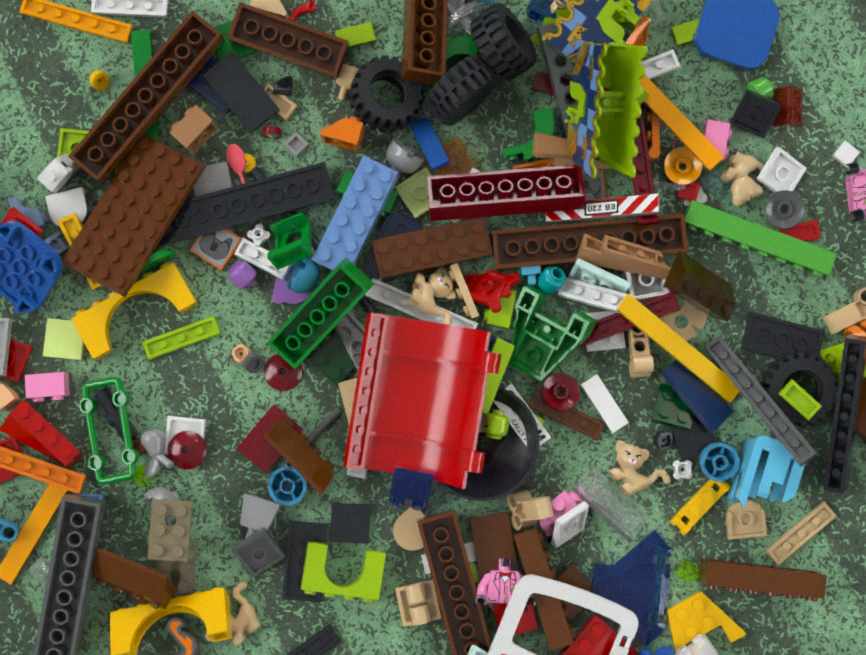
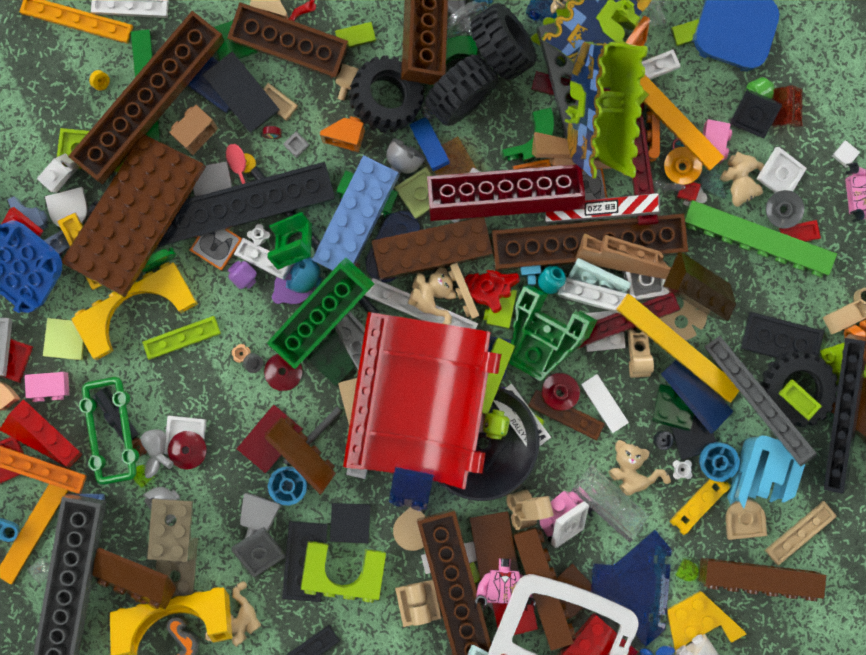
black tile [272,76,292,96] -> none

